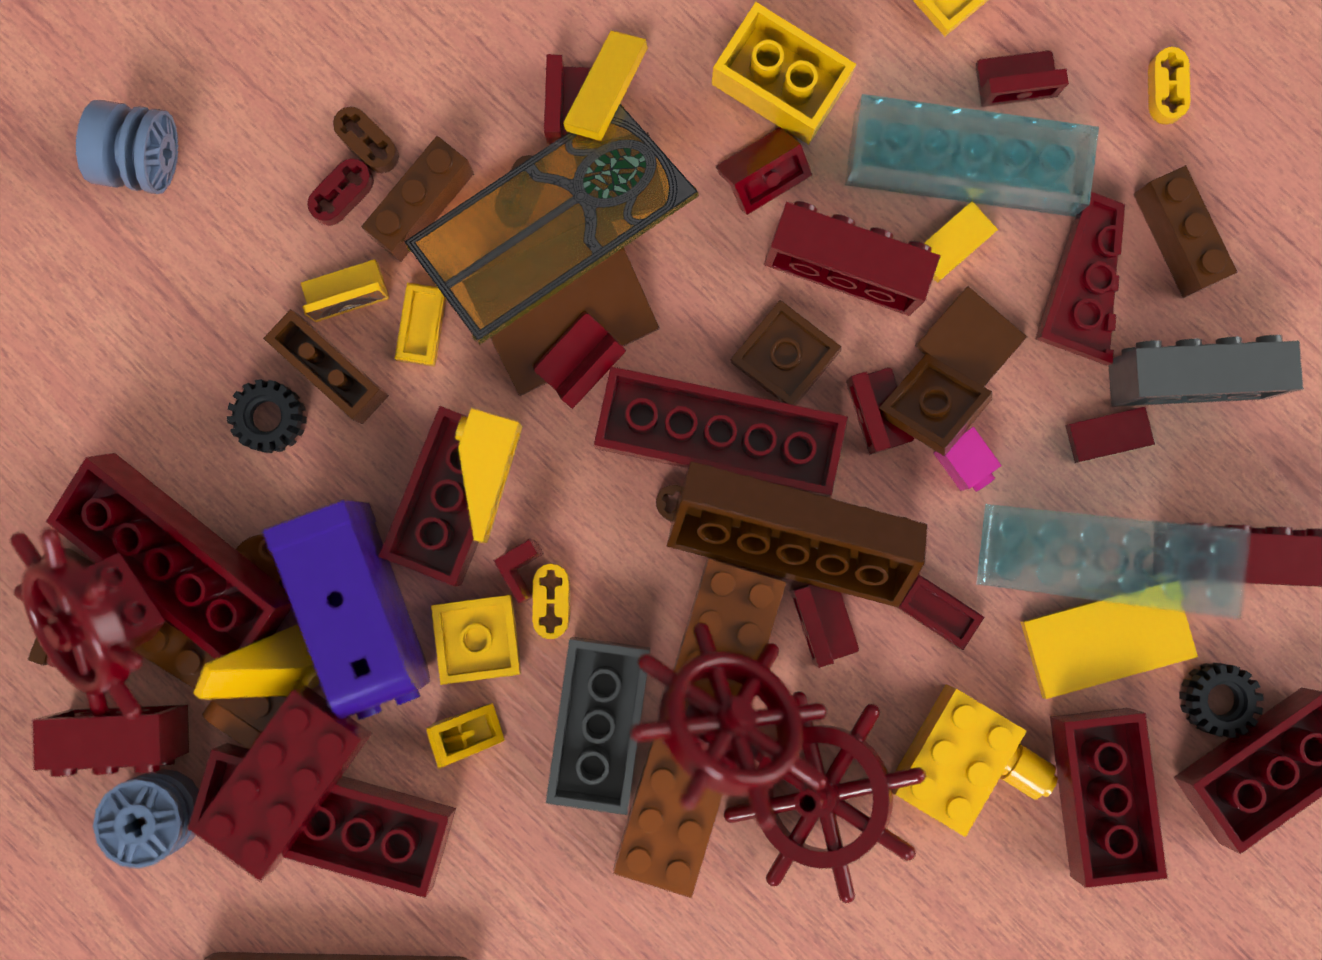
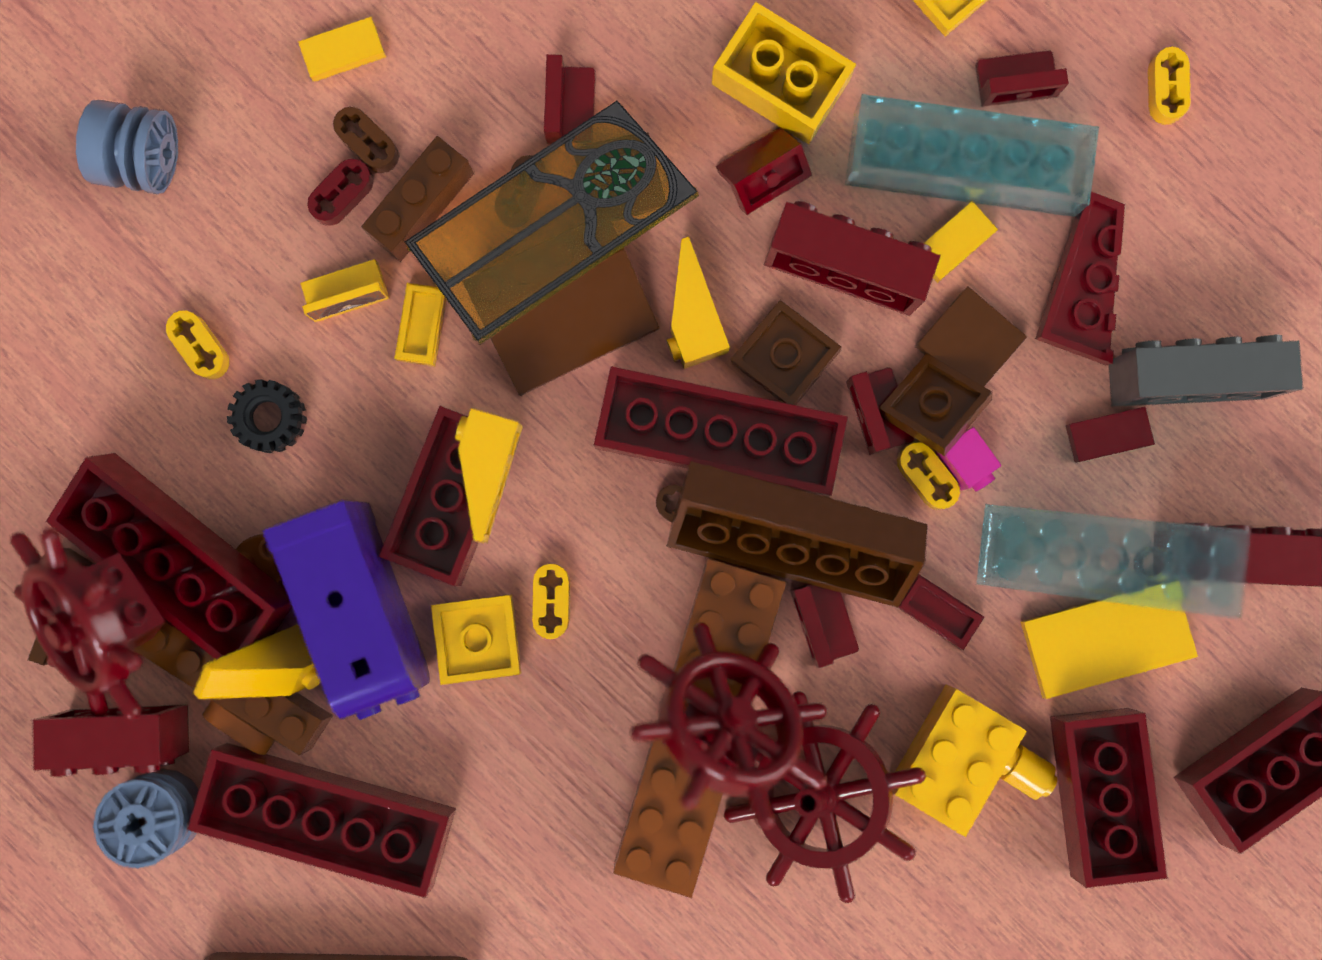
dark red brick [191,685,372,882] -> none
reddish brown brick [263,309,389,424] -> none
yellow slope [426,703,505,768] -> none
dark red panel [493,539,544,603] -> none
dark red panel [533,312,627,409] -> none
dark grey brick [546,637,650,815] -> none
yellow tile [563,30,648,141] -> none
reddish brown brick [1133,165,1238,298] -> none
black tyre [1179,663,1264,738] -> none
none -> yellow beam [166,310,229,379]
none -> yellow tile [298,17,386,82]
none -> yellow slope [666,236,730,369]
none -> yellow beam [897,443,960,510]

